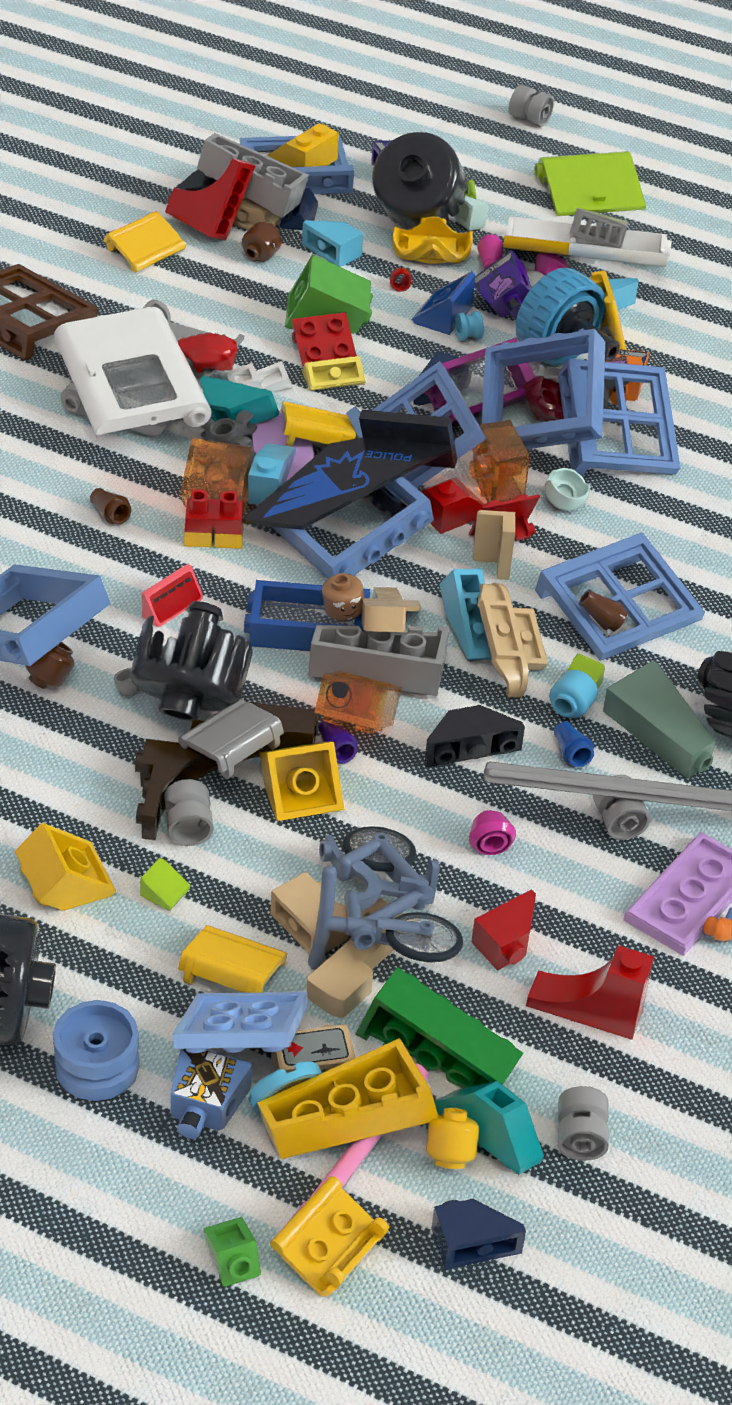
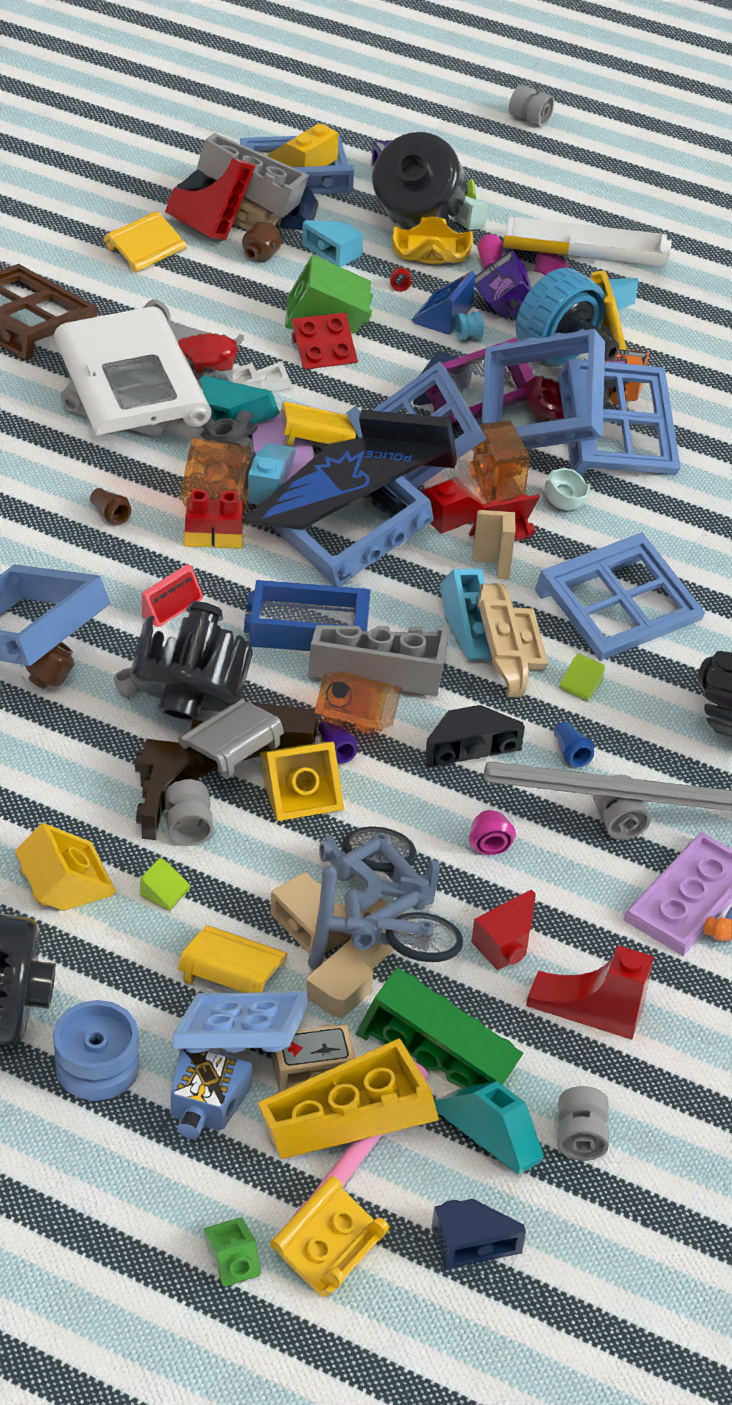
medium azure tile [248,1061,322,1114] -> none
light yellow slope [302,356,365,391] -> none
medium nougat head [322,573,364,622] -> none
tan piece [362,587,421,632] -> none
yellow head [426,1108,479,1169] -> none
lime door [534,151,646,216] -> none
medium azure head [549,670,598,719] -> none
light grey slope [570,207,628,248] -> none
reddish brown cone [579,589,628,632] -> none
sand green slope [603,660,716,779] -> none

